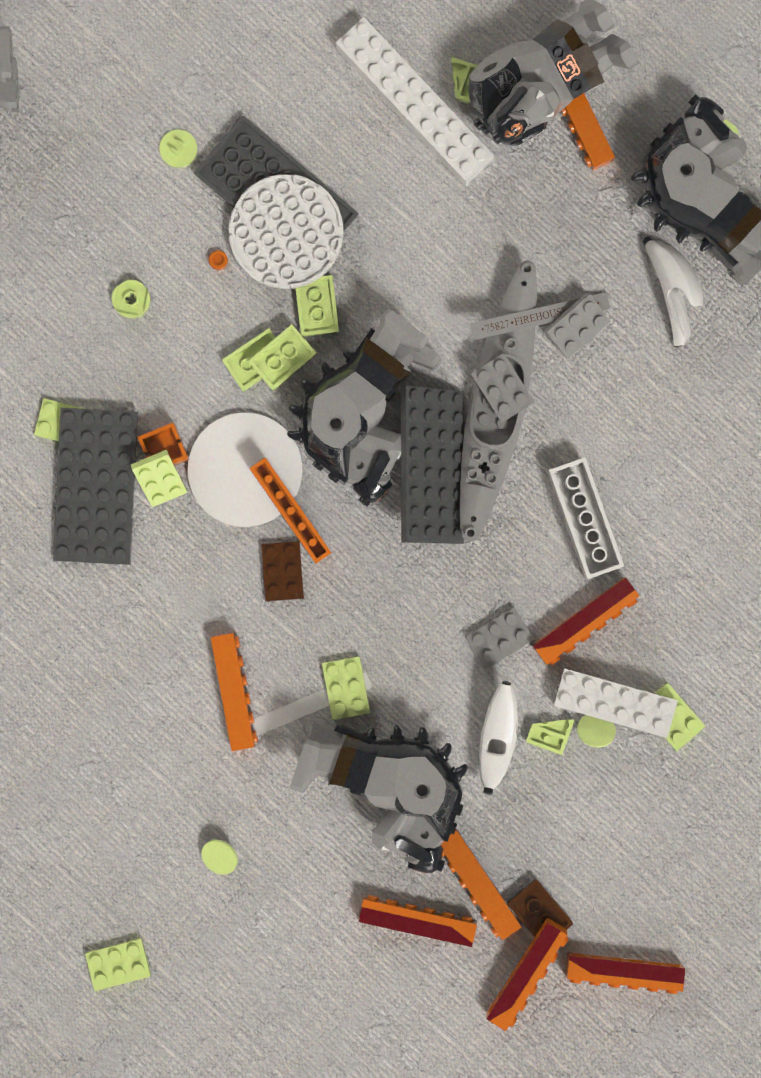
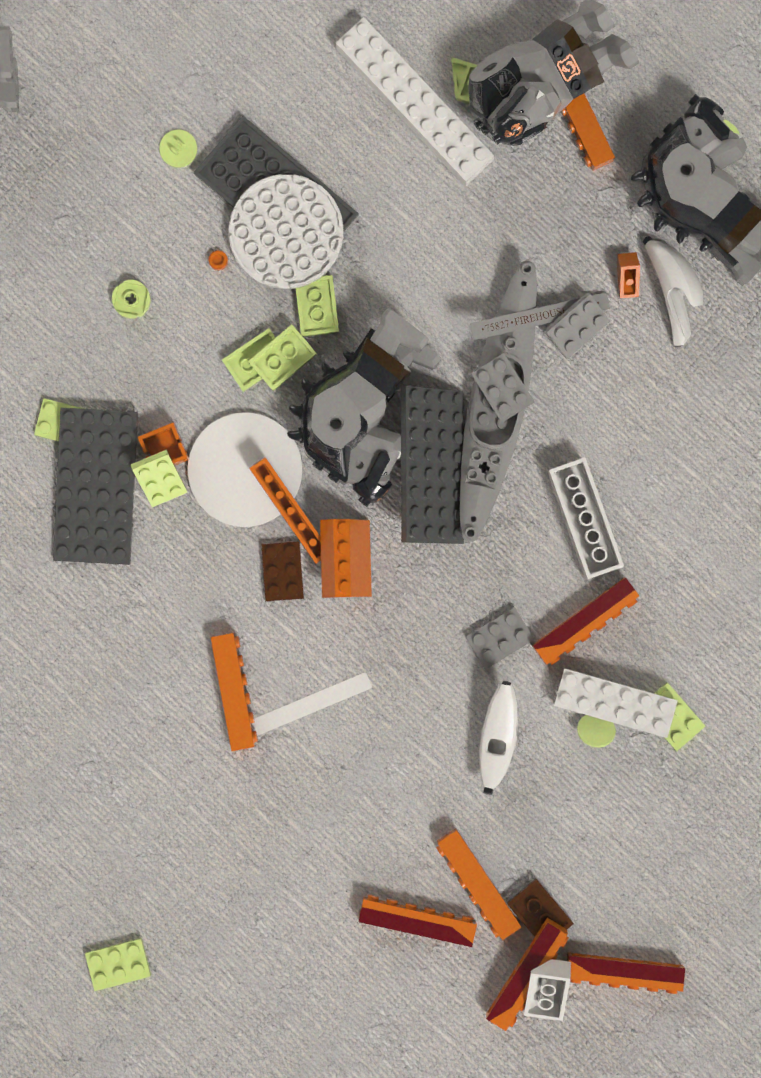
yellowish green piece [201,840,238,875] -> none
piece [290,717,468,873] -> none
yellowish green plate [322,656,370,720] -> none
yellowish green wing [525,719,575,755] -> none
none -> orange slope [320,519,372,598]
none -> white slope [524,959,571,1021]
none -> orange slope [617,252,640,298]

